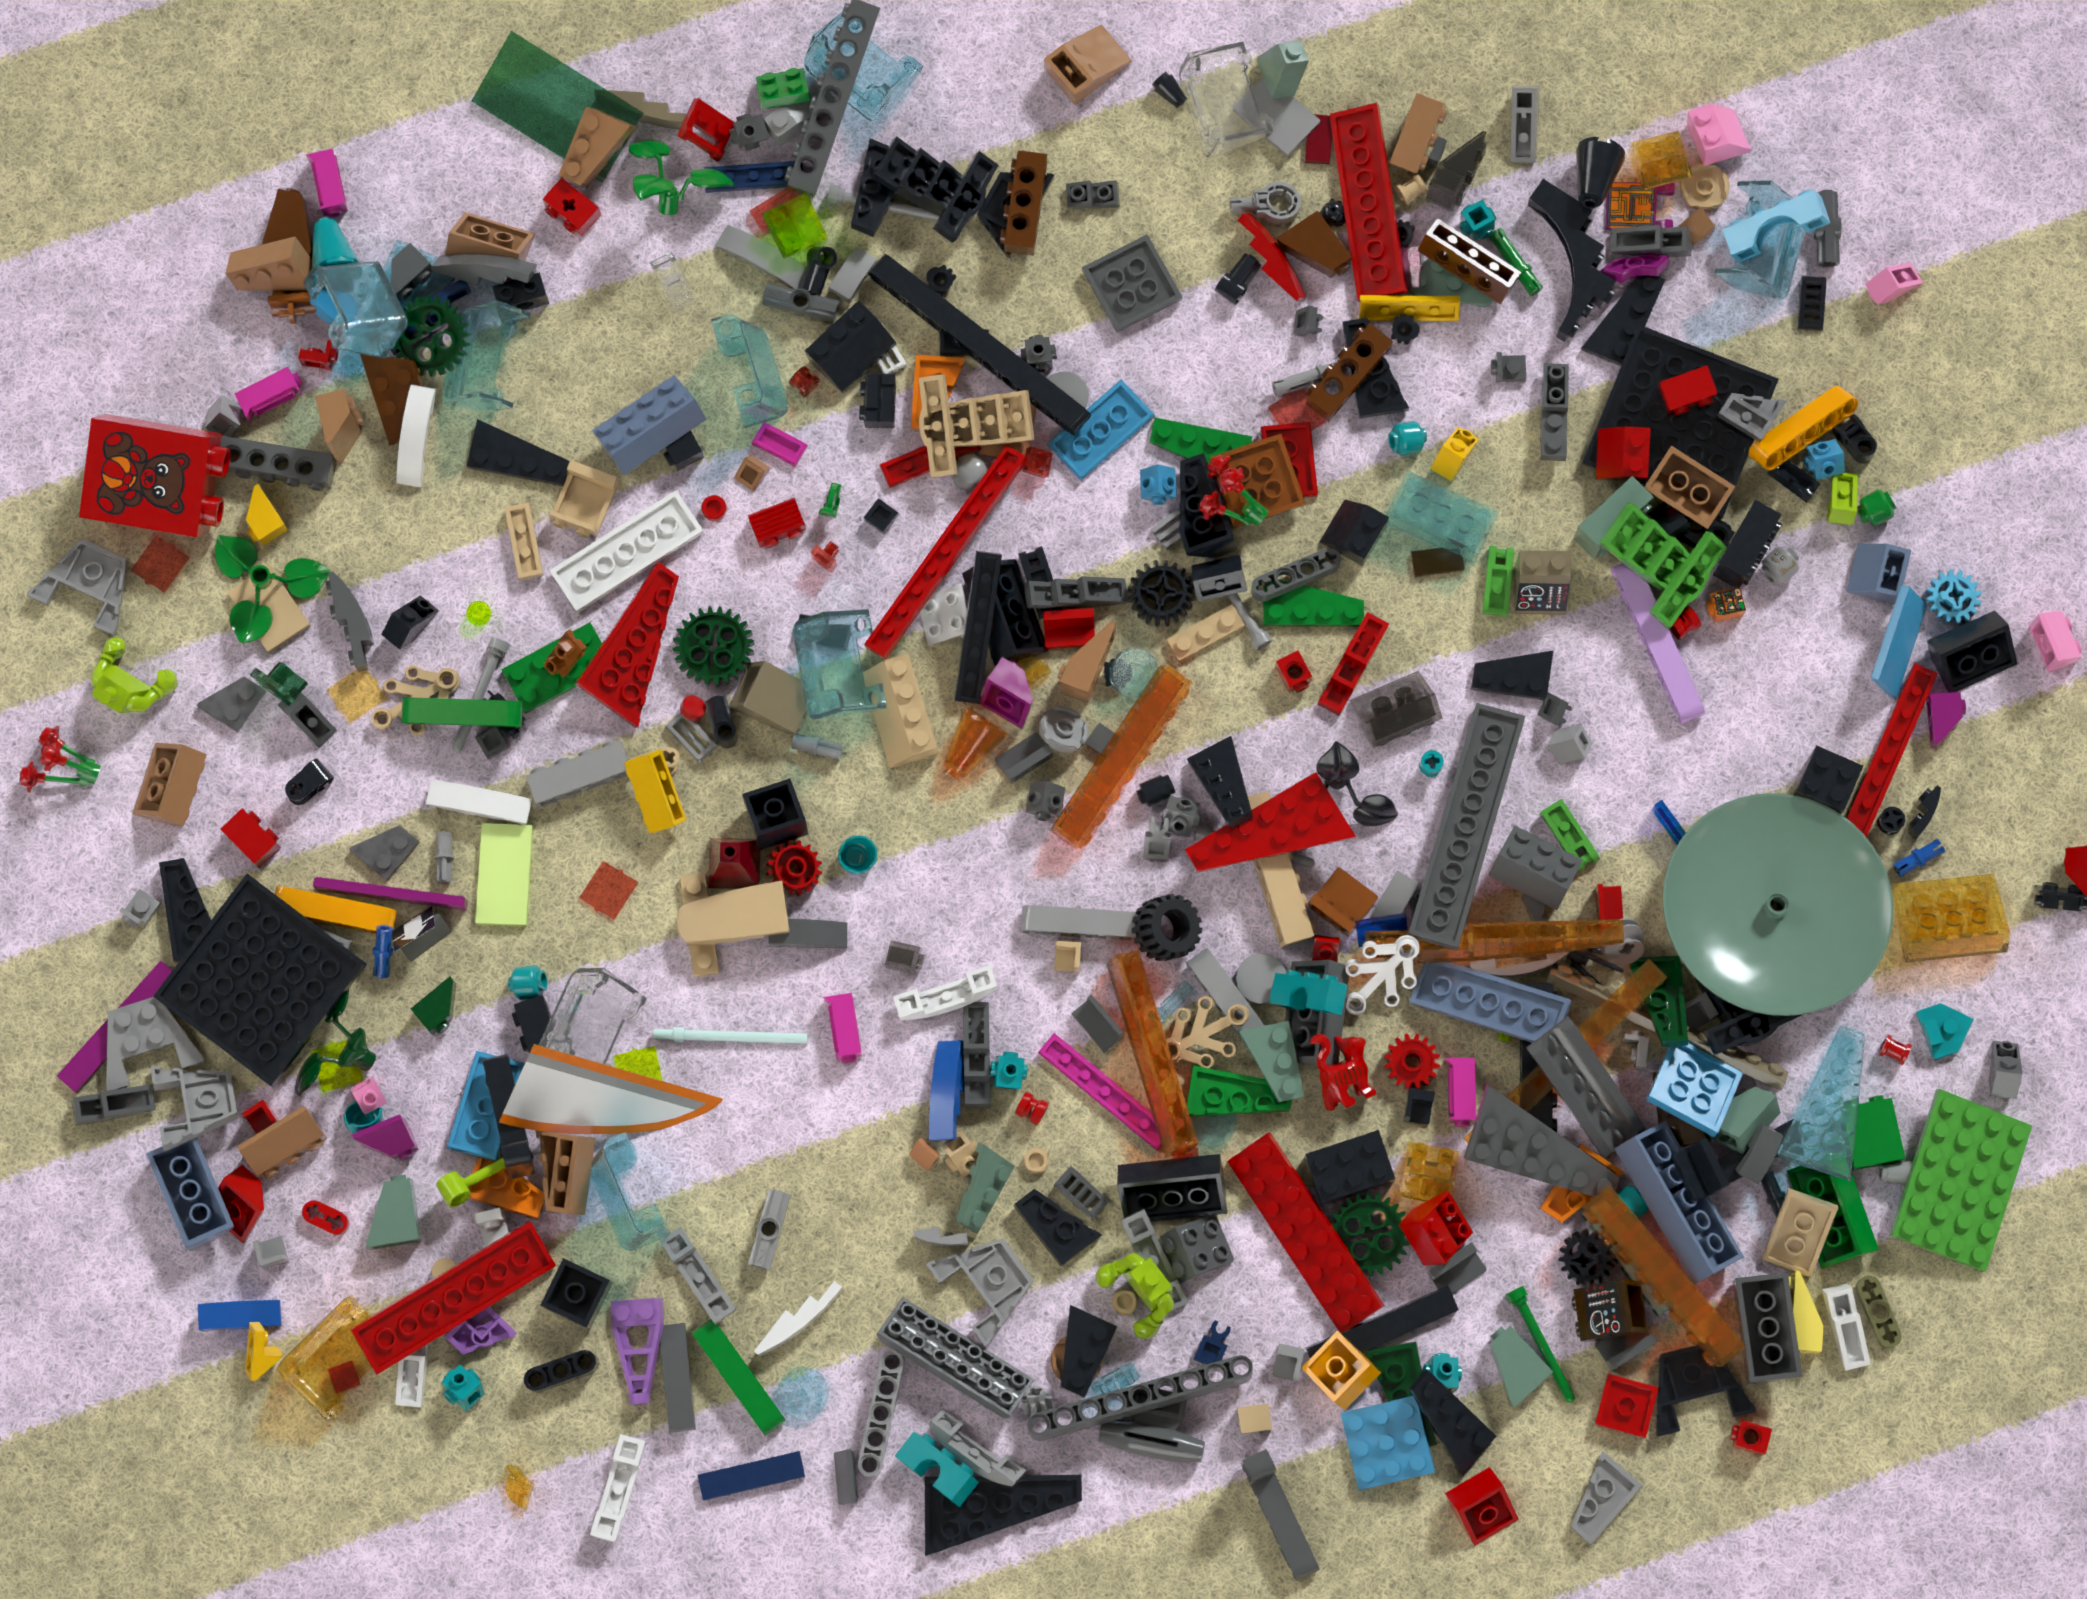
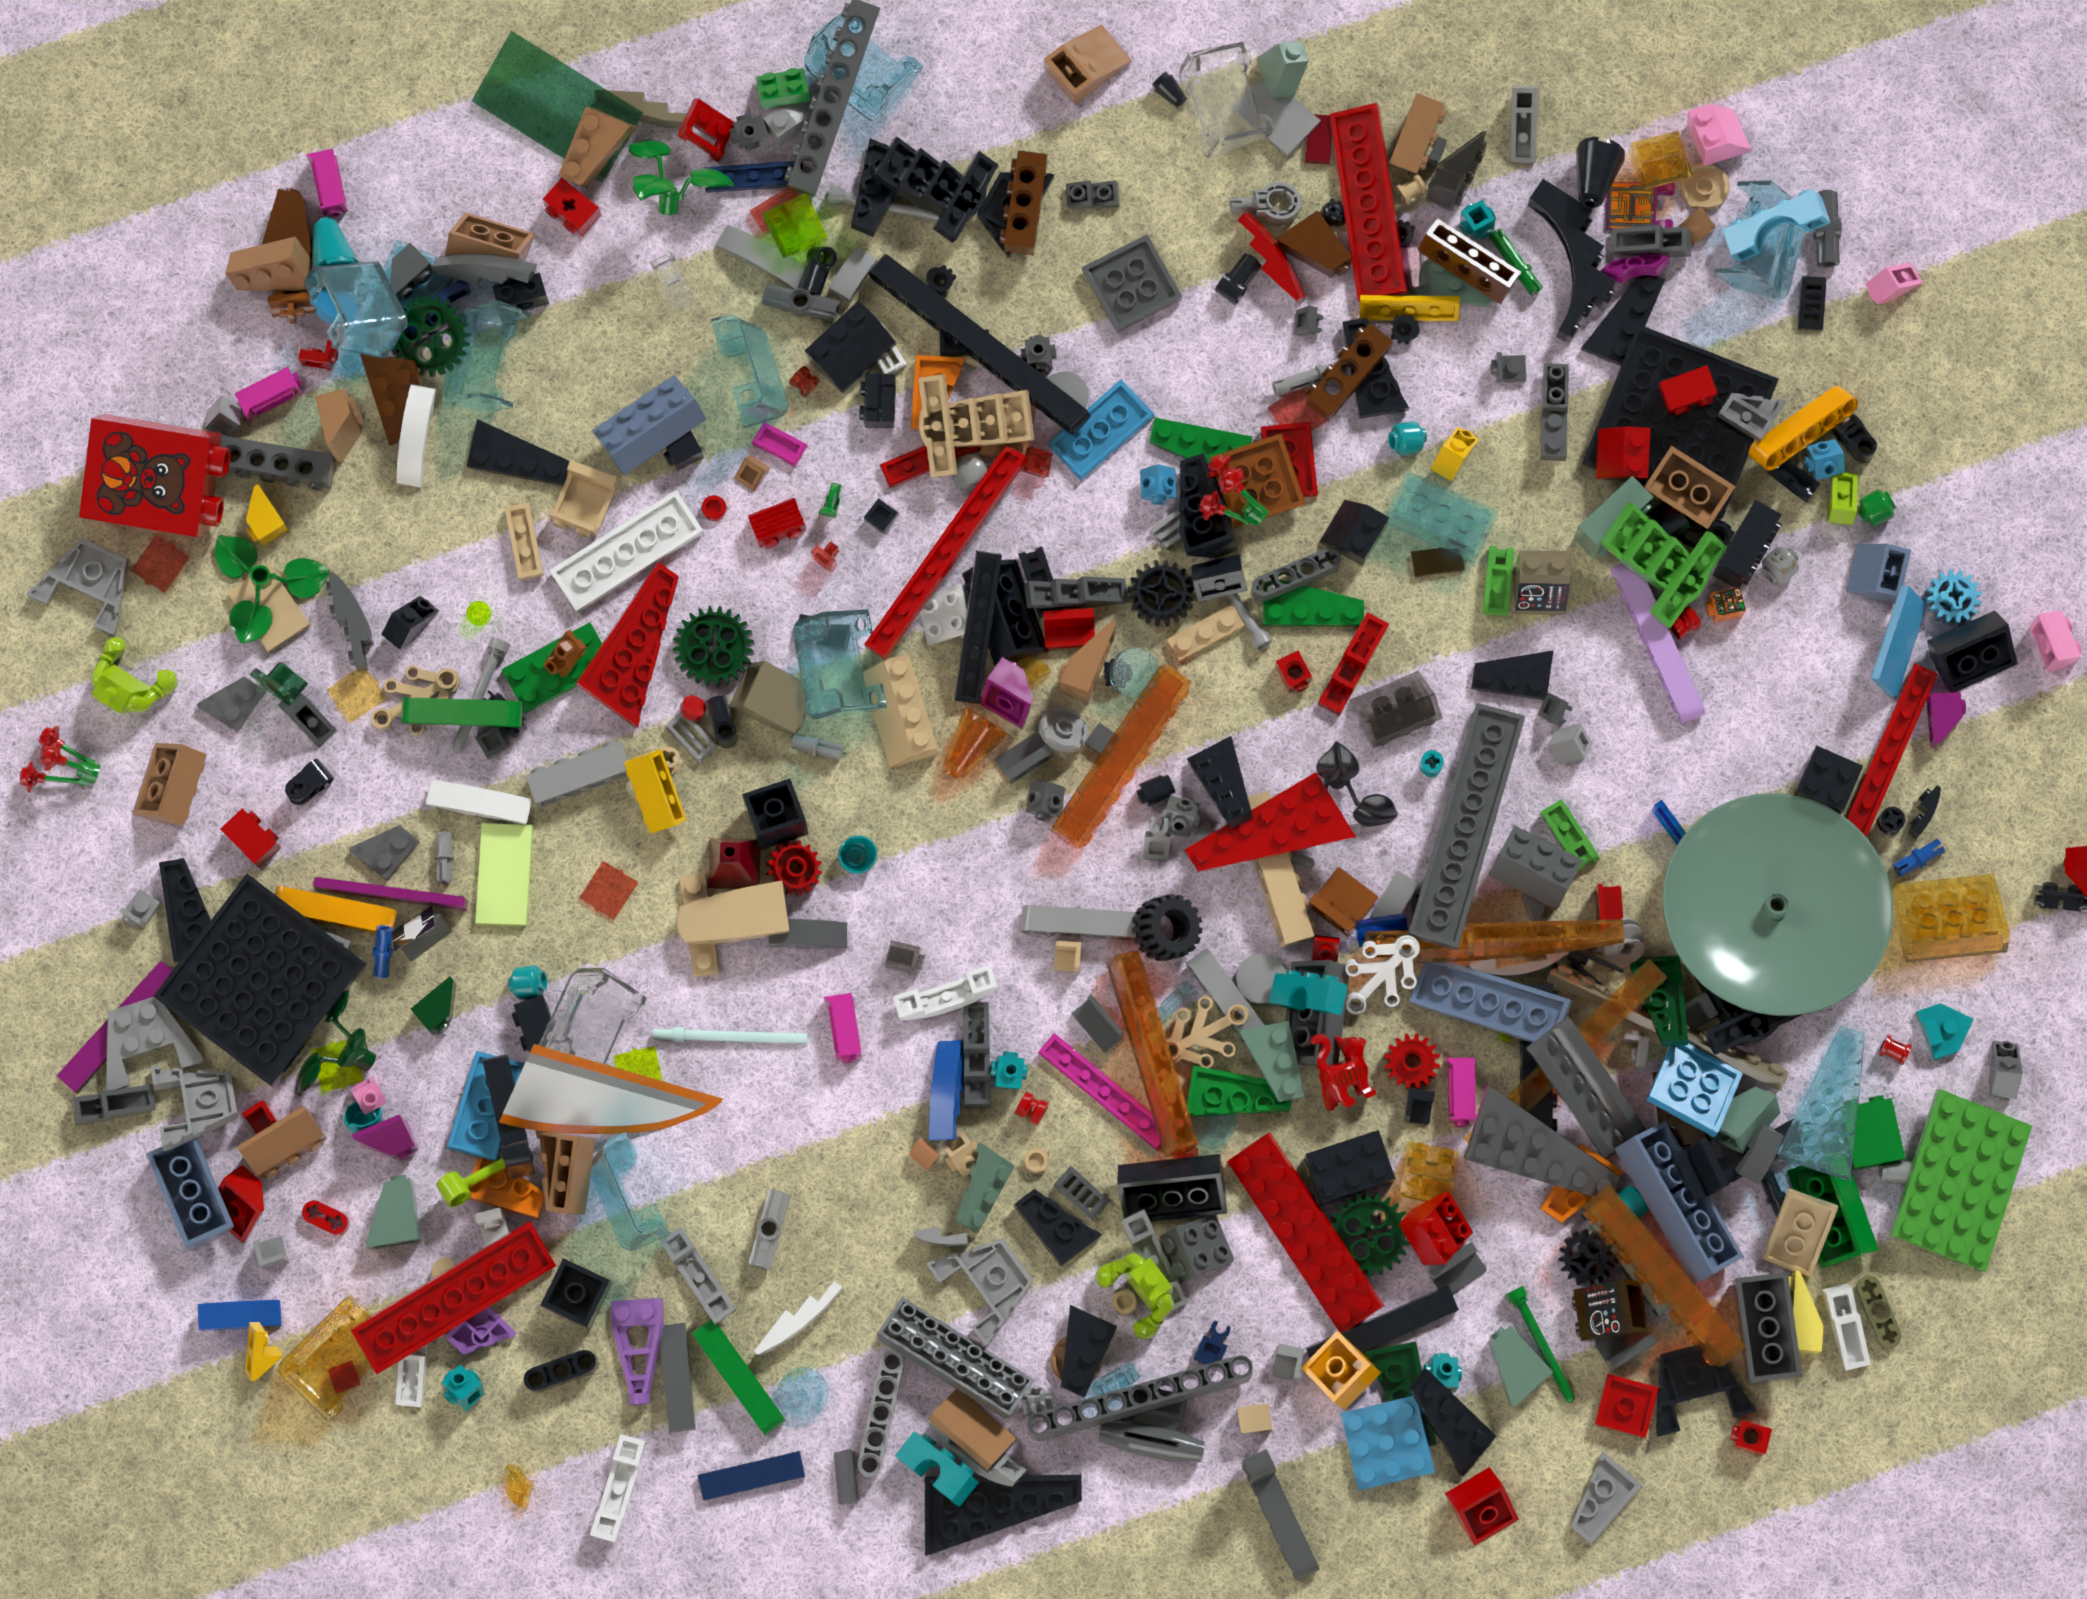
none -> medium nougat tile [928,1389,1017,1470]

